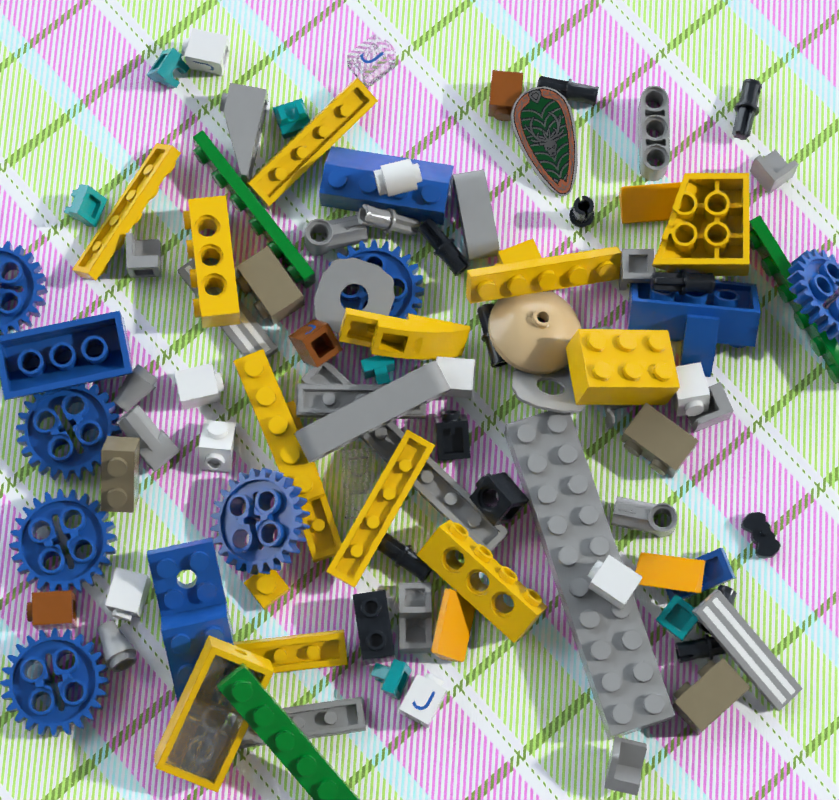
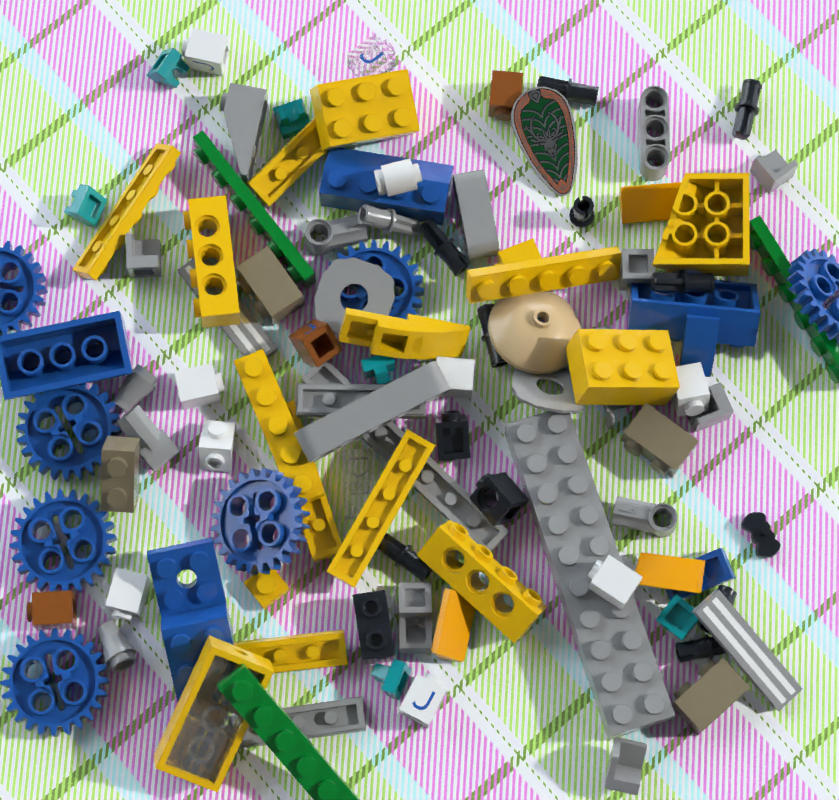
none -> yellow brick [310,69,420,151]

